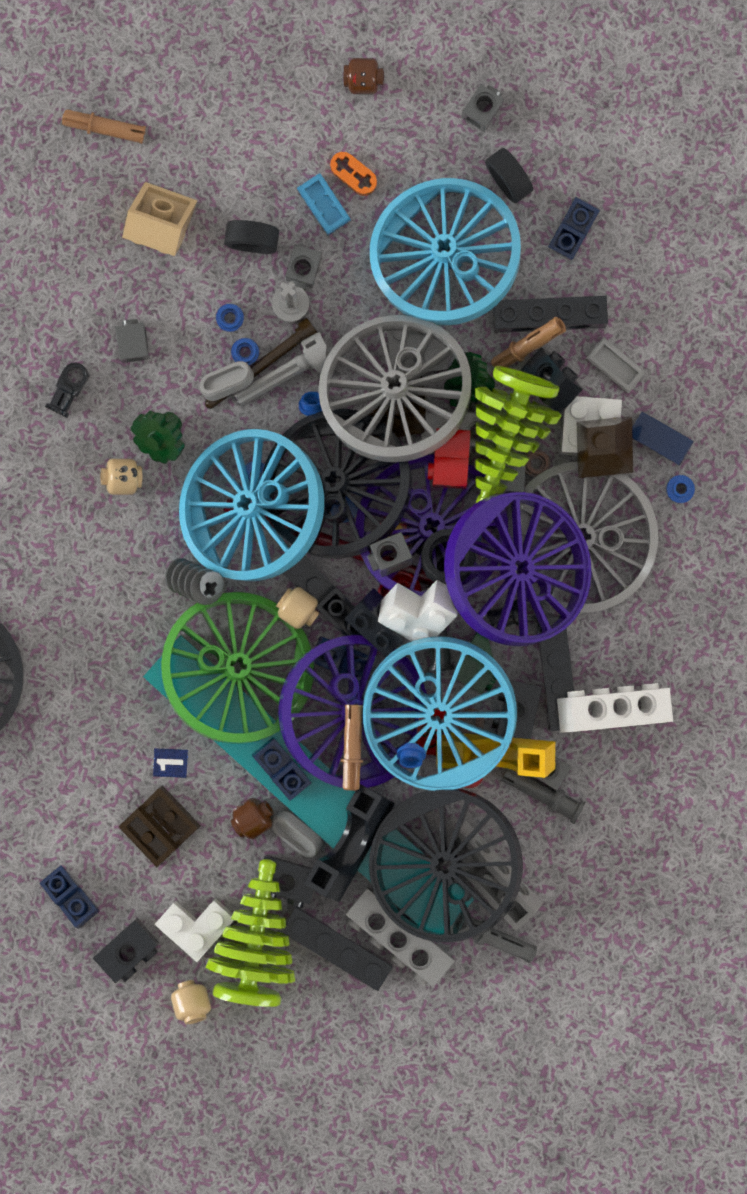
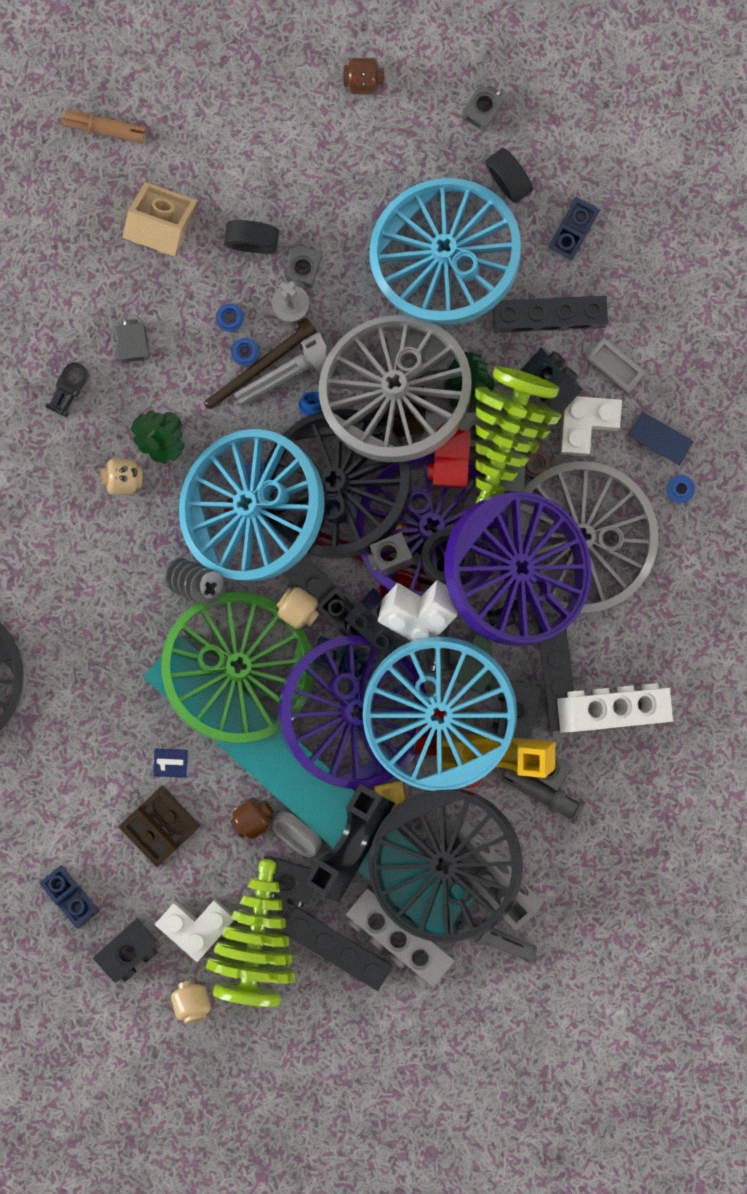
light grey tile [199,361,254,401] -> none
dark blue slope [252,737,312,801] -> none
dark azure plate [297,173,351,236] -> none
orange beam [330,152,377,196] -> none
medium nougat axle [341,705,364,791] -> none
blue plate [397,743,426,768] -> none
medium nougat axle [491,317,566,367] -> none
dark brown slope [576,416,633,478] -> none
none -> yellow tile [374,781,406,811]

